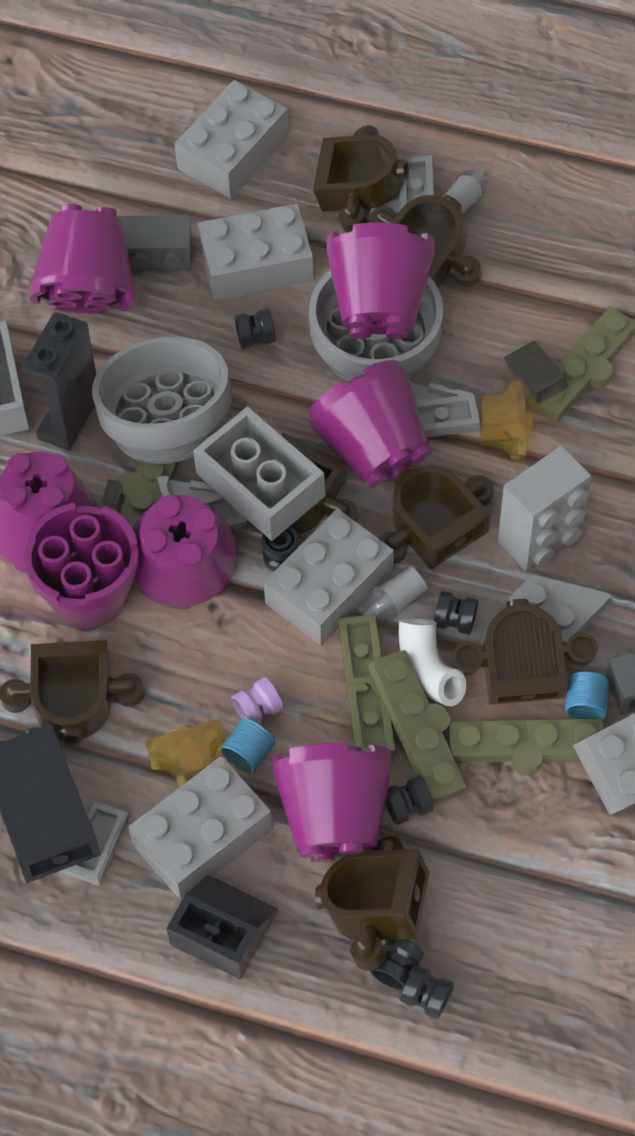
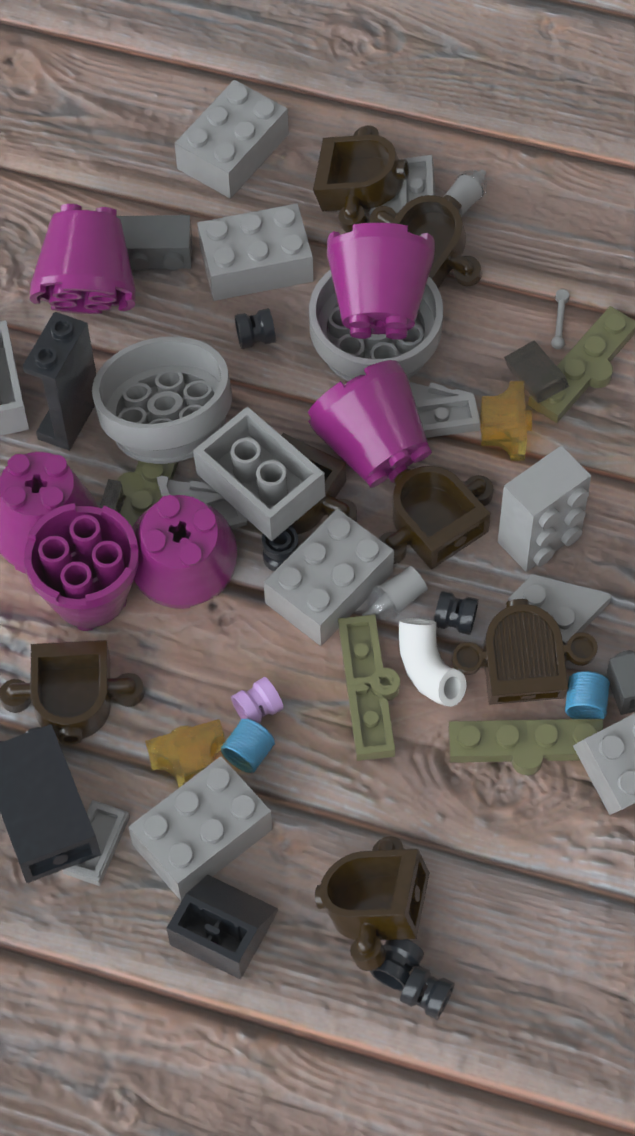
magenta cone [273,743,392,862] -> none
olive hinge [368,650,466,803] -> none
black wheel [385,775,434,825] -> none
none -> light grey hinge [551,289,569,350]

